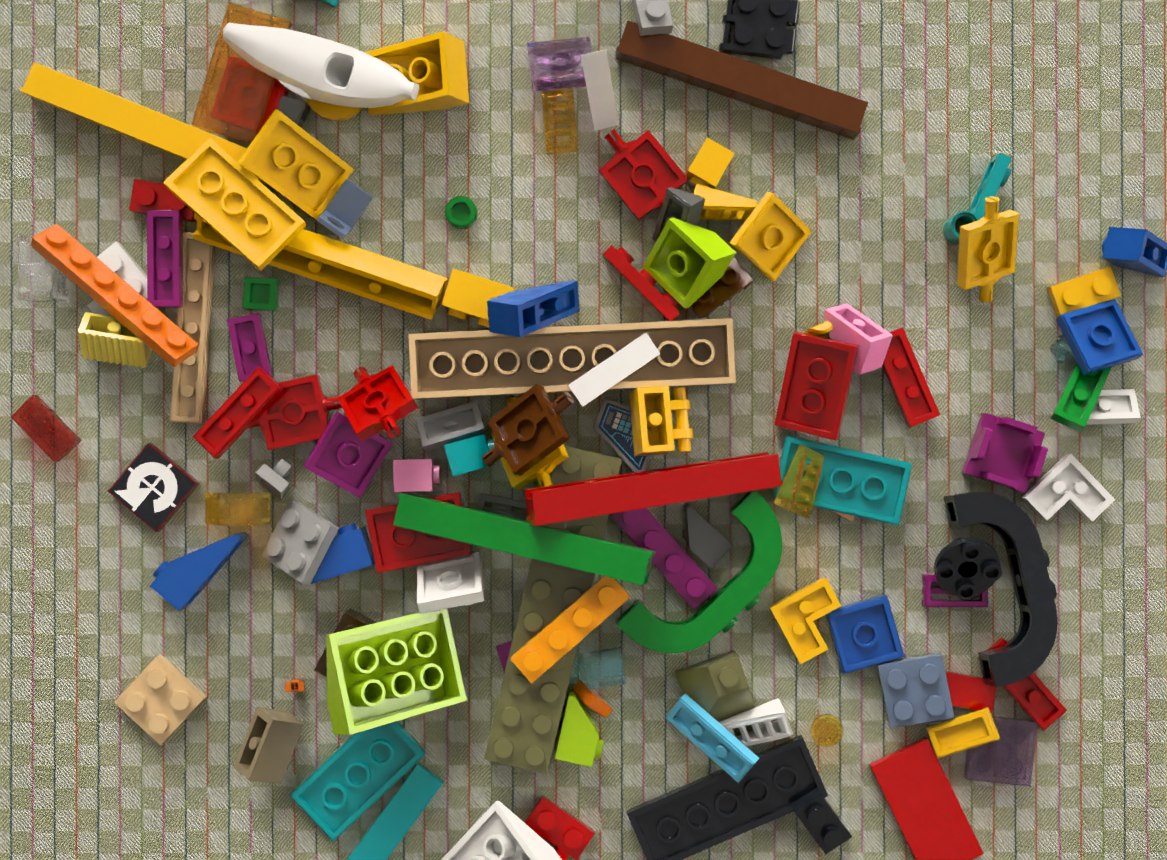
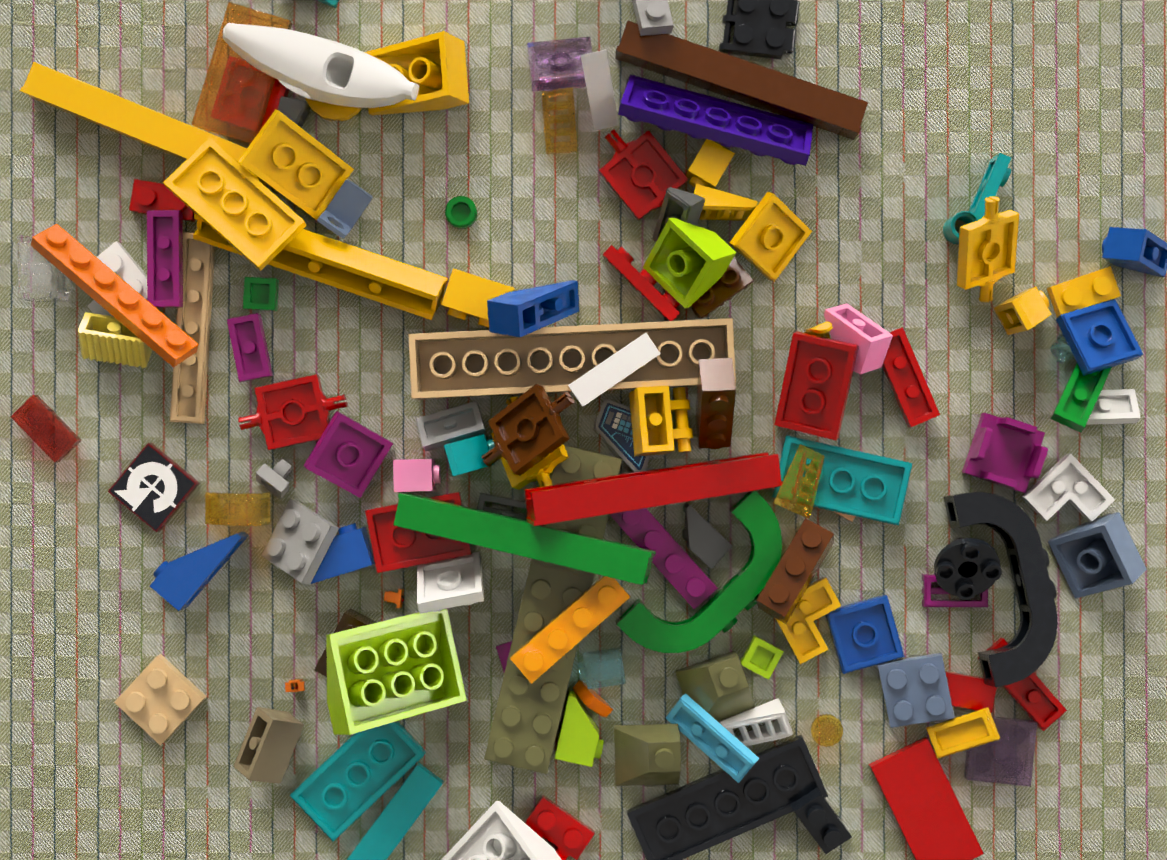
red tile [193,366,284,459] -> none
red plate [337,365,418,442] -> none
none -> orange piece [384,588,404,608]
none -> olive slope [614,724,681,786]
none -> dark purple plate [618,74,813,166]
none -> reddish brown brick [695,358,736,450]
none -> lime plate [740,635,784,680]
none -> reddish brown brick [756,518,834,624]
none -> yellow slope [993,286,1051,335]
none -> sand blue slope [1048,512,1147,599]

